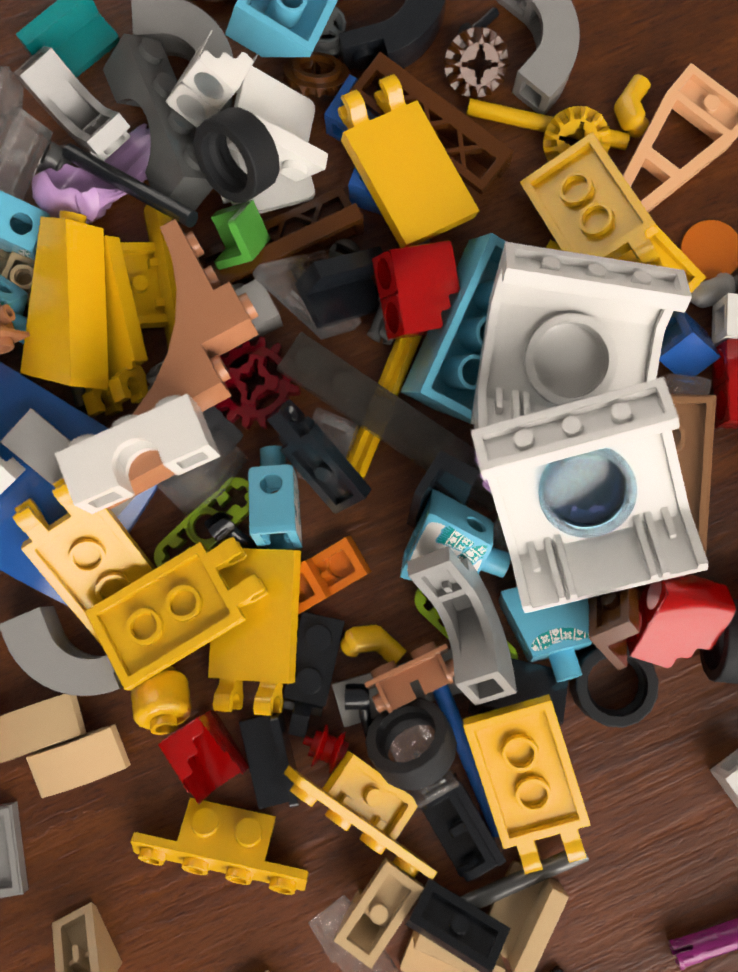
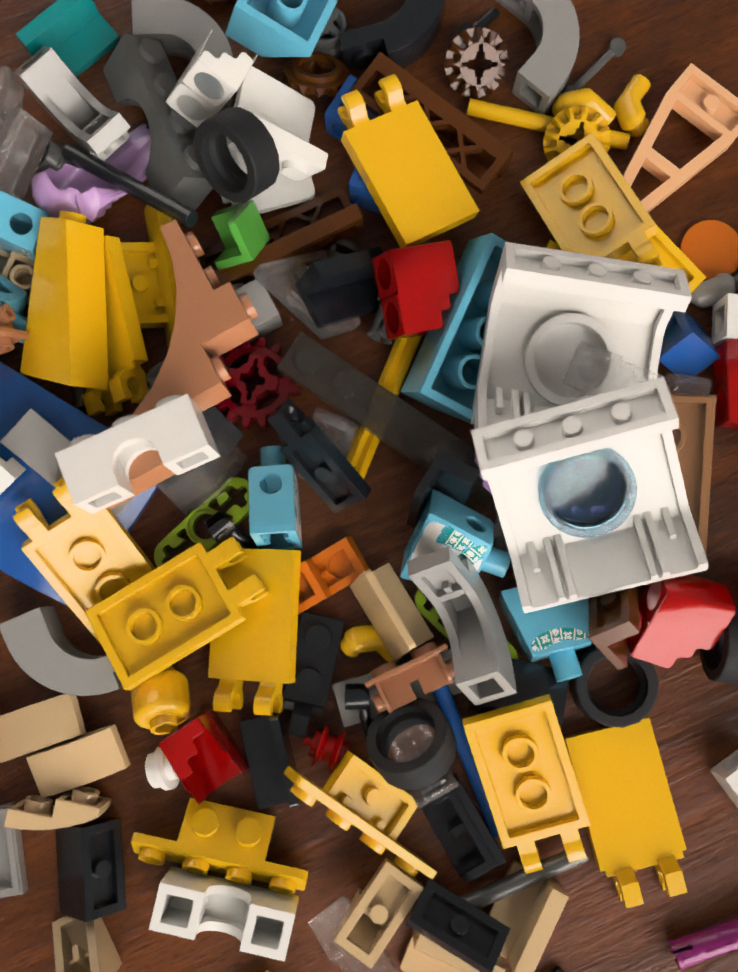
none -> tan slope [4,786,112,830]
none -> black panel [55,816,127,923]
none -> white plate [145,747,180,791]
none -> white arch [149,866,300,962]
none -> tan panel [349,563,434,661]
none -> yellow arm [552,88,617,125]
none -> dark grey hinge [562,38,626,94]
none -> clear slope [562,340,664,397]
none -> yellow tile [563,716,688,908]

